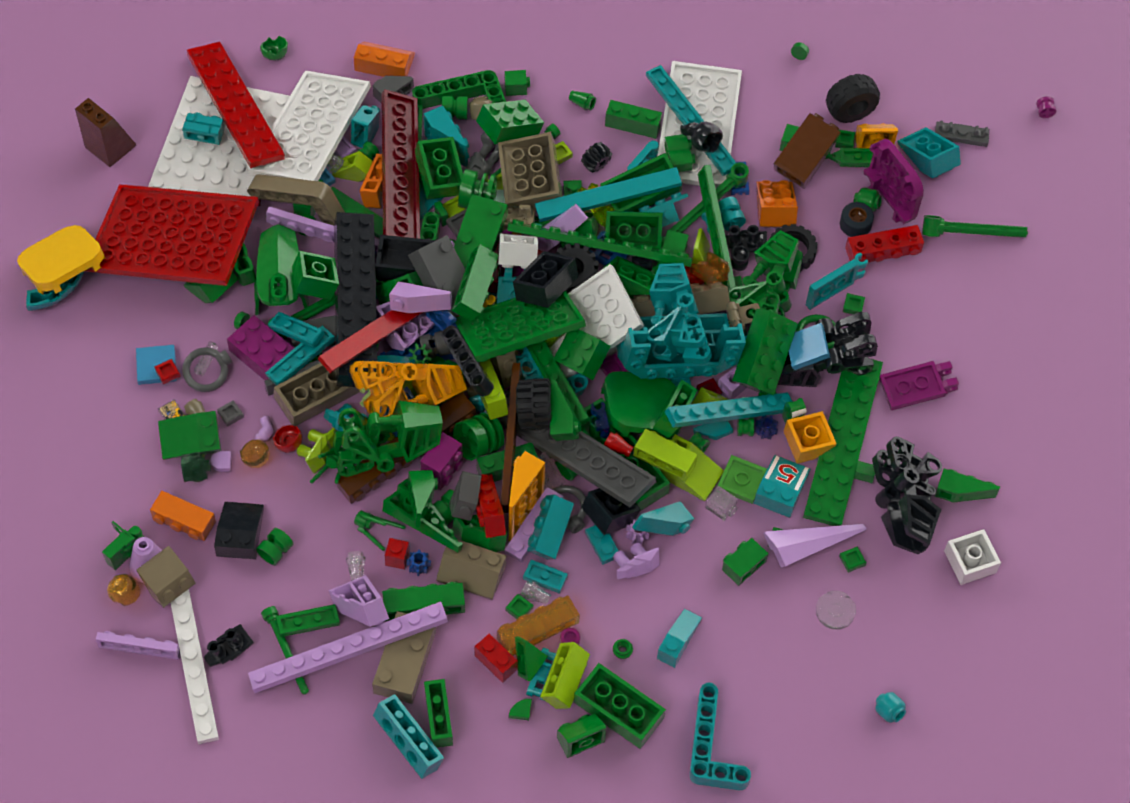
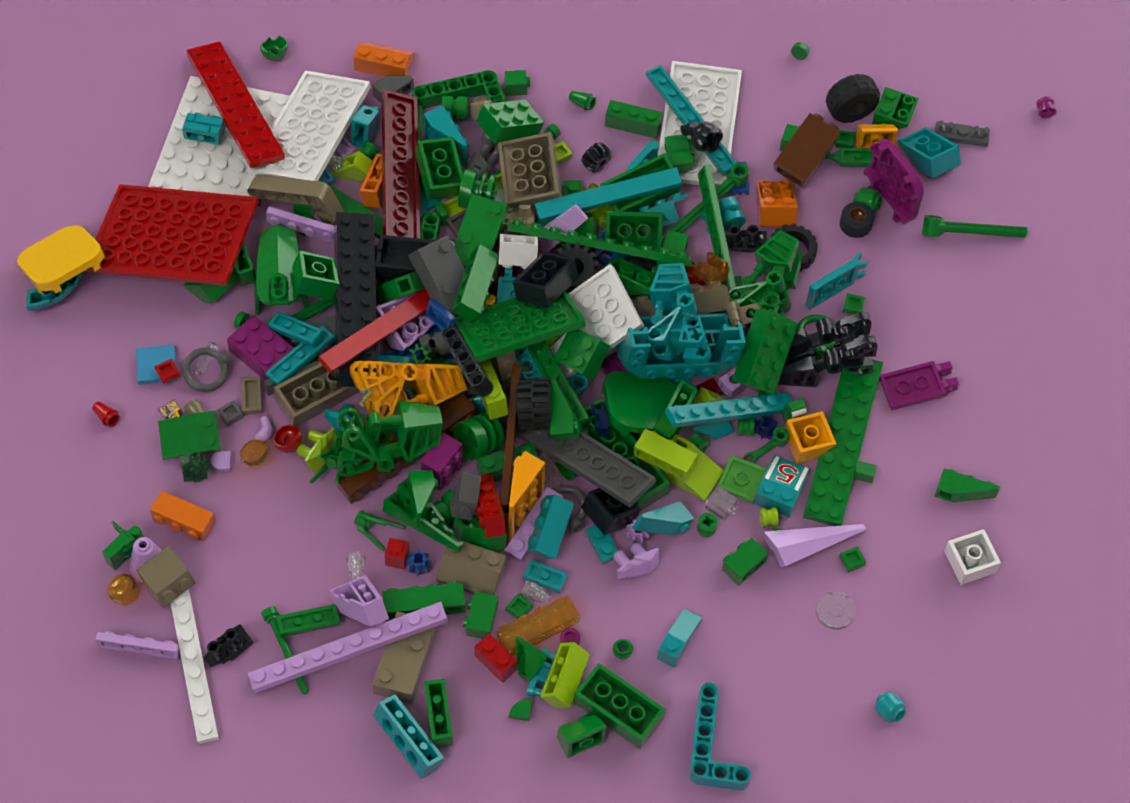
reddish brown slope [75,98,136,167] -> none
black slope [214,502,264,560] -> none
green wheel [256,528,294,566] -> none
lavender slope [389,281,452,313] -> none
red cone [604,432,634,457] -> none
lime slope [692,228,710,265] -> none
black wheel [730,246,750,271] -> none
dark azure tile [789,323,830,370] -> none
red brick [845,225,924,263] -> none
black piece [872,436,942,554] -> none
none -> red cone [92,401,120,427]
none -> dark tan tile [241,376,262,415]
none -> green brick [463,591,498,639]
none -> green wheel [697,513,718,537]
none -> green brick [744,427,789,464]
none -> lime wheel [759,507,779,528]
none -> green slope [872,87,919,129]

